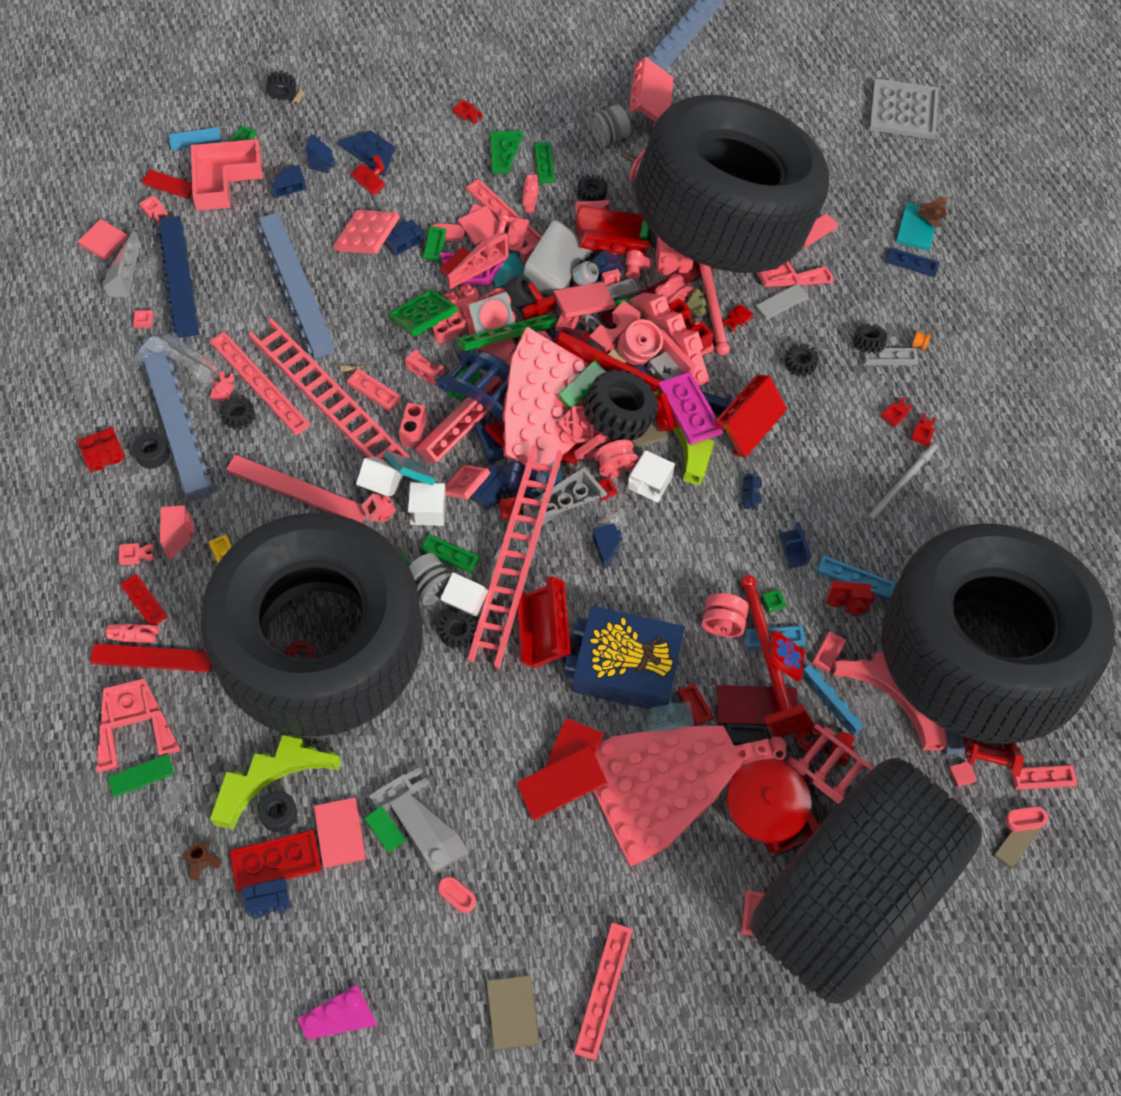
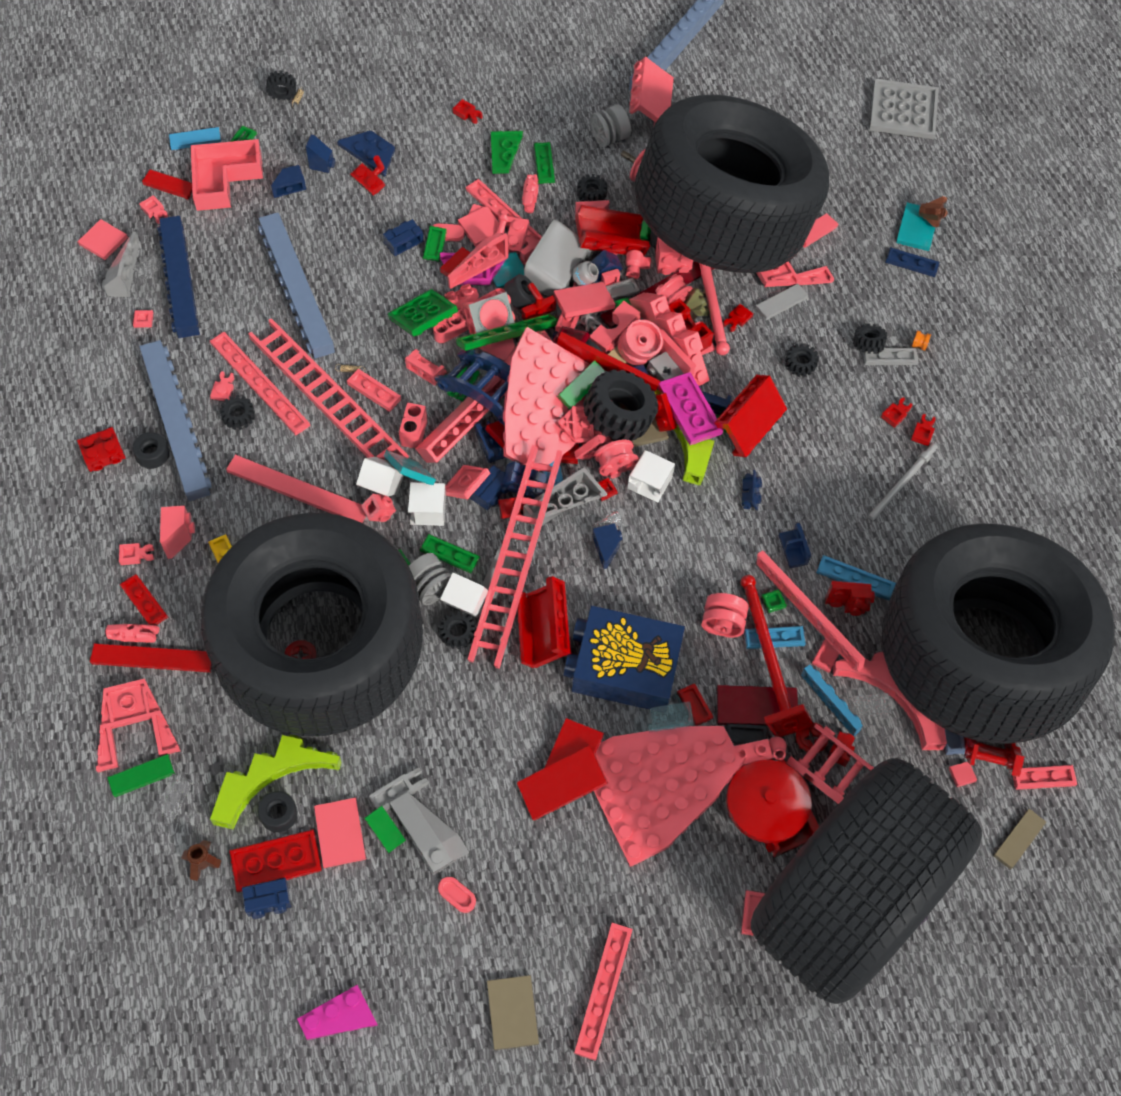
clear windscreen [131,332,221,411] -> none
coral plate [333,210,400,254] -> none
red tile [768,630,805,682] -> none
coral tile [1005,806,1048,832] -> none
none -> coral tile [757,550,865,672]

